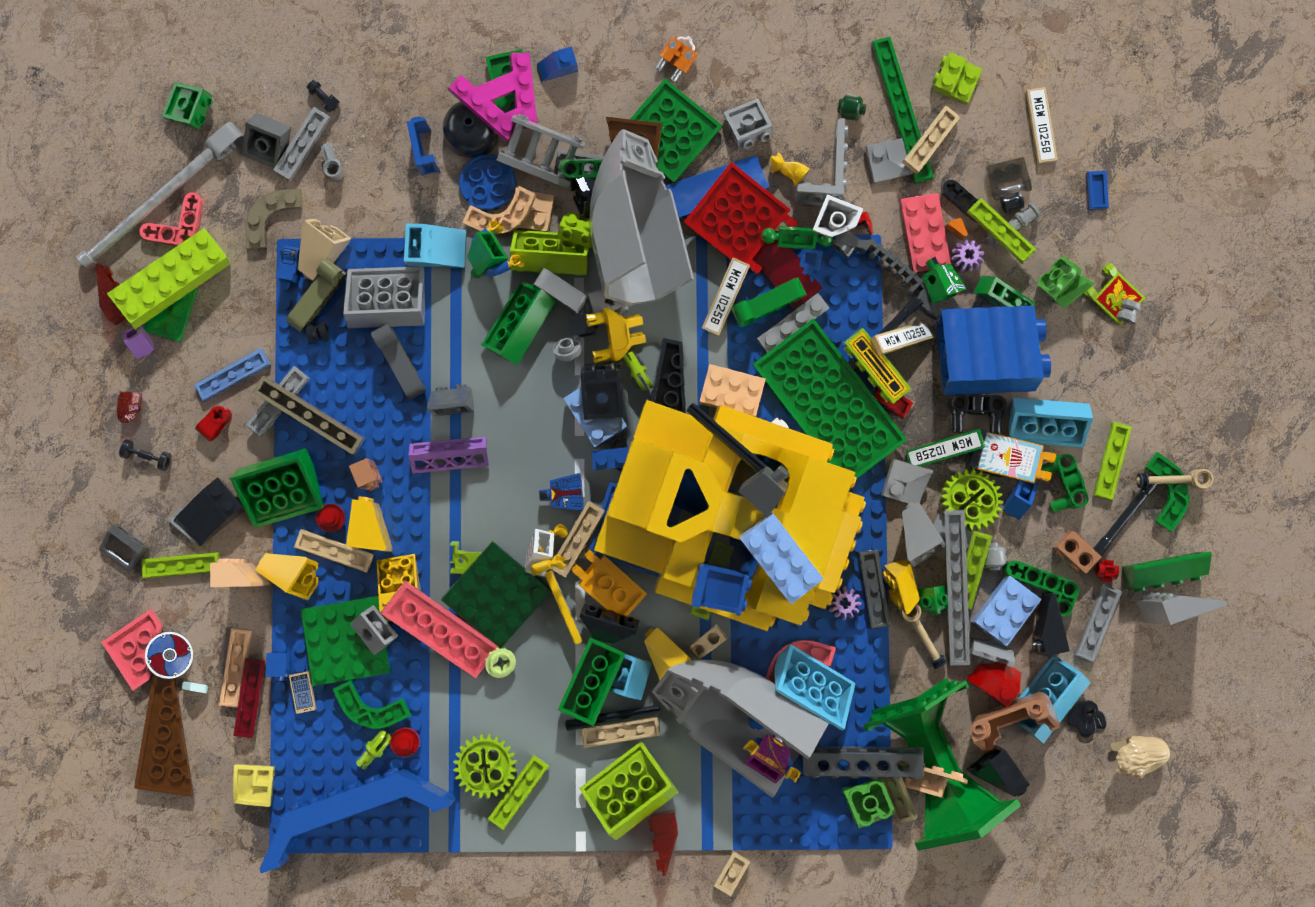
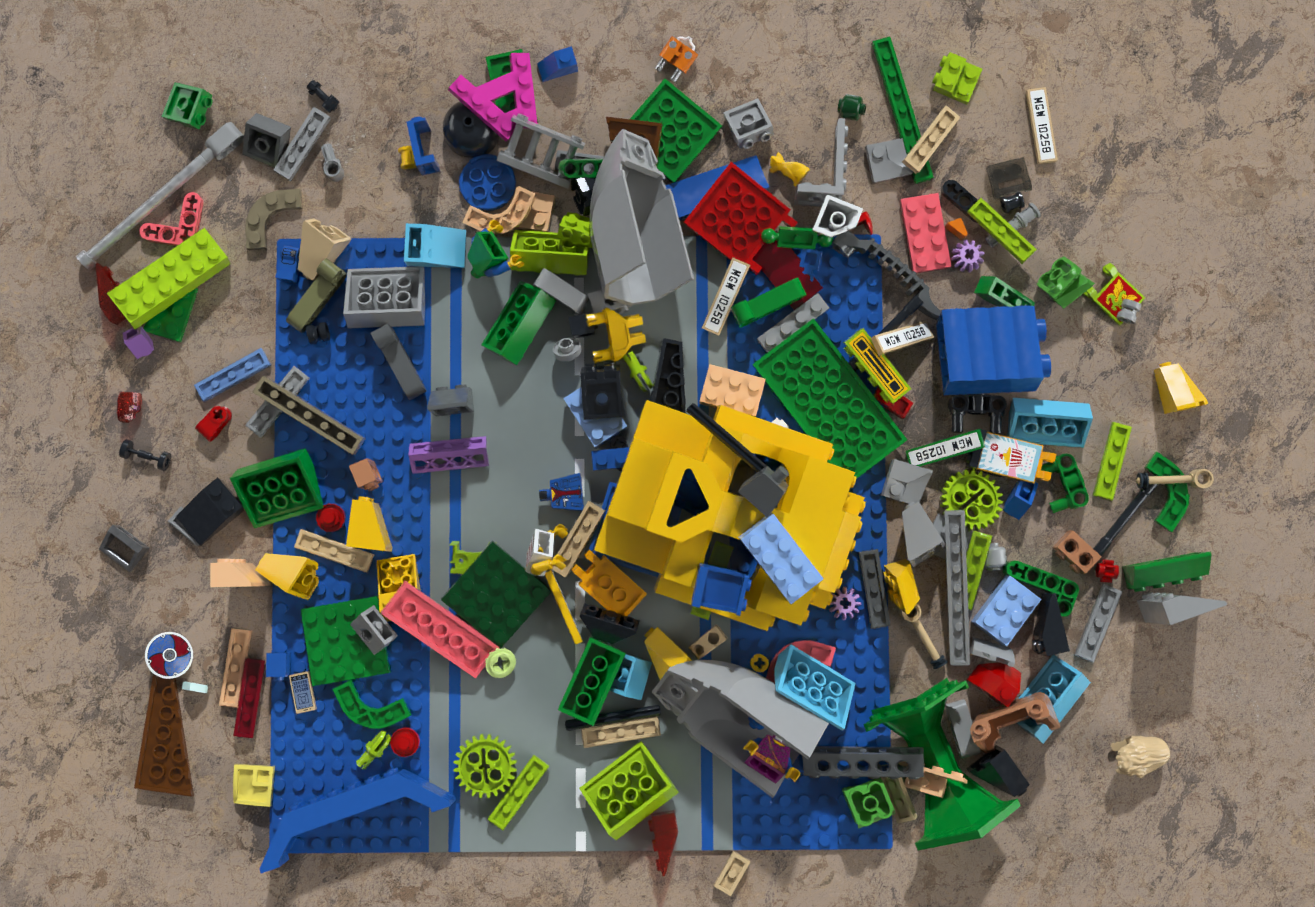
coral plate [101,609,163,691] -> none
lime tile [141,552,220,578] -> none
green brick [918,585,948,615] -> none
green torso [923,257,967,304] -> none
black plate [1068,700,1107,738] -> none
blue tile [1086,171,1109,210] -> none
none -> yellow bush [398,146,416,169]
none -> yellow bush [750,654,769,673]
none -> light grey beam [945,699,980,759]
none -> yellow slope [1154,362,1208,414]

